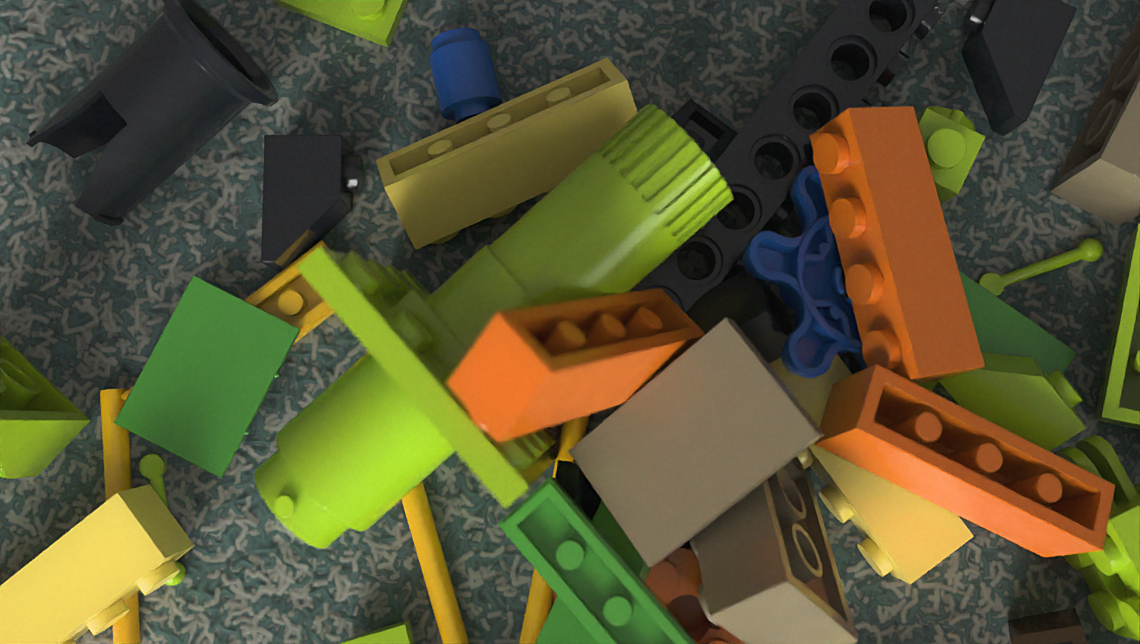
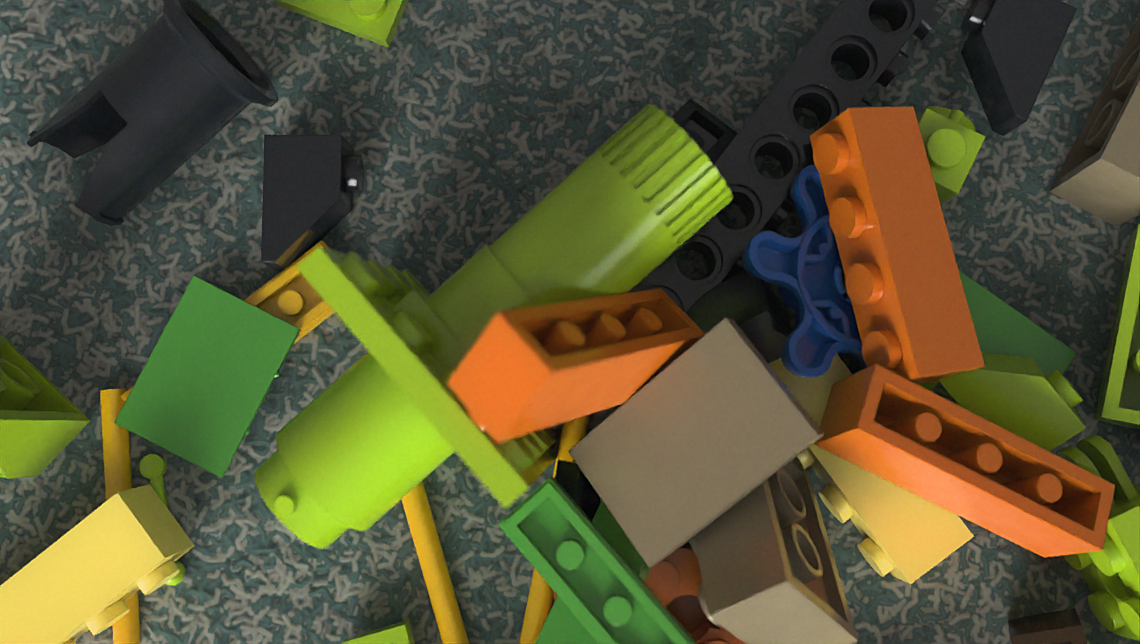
light yellow brick [376,58,638,250] -> none
blue brick [429,28,502,124] -> none
lime hinge [978,238,1104,296] -> none

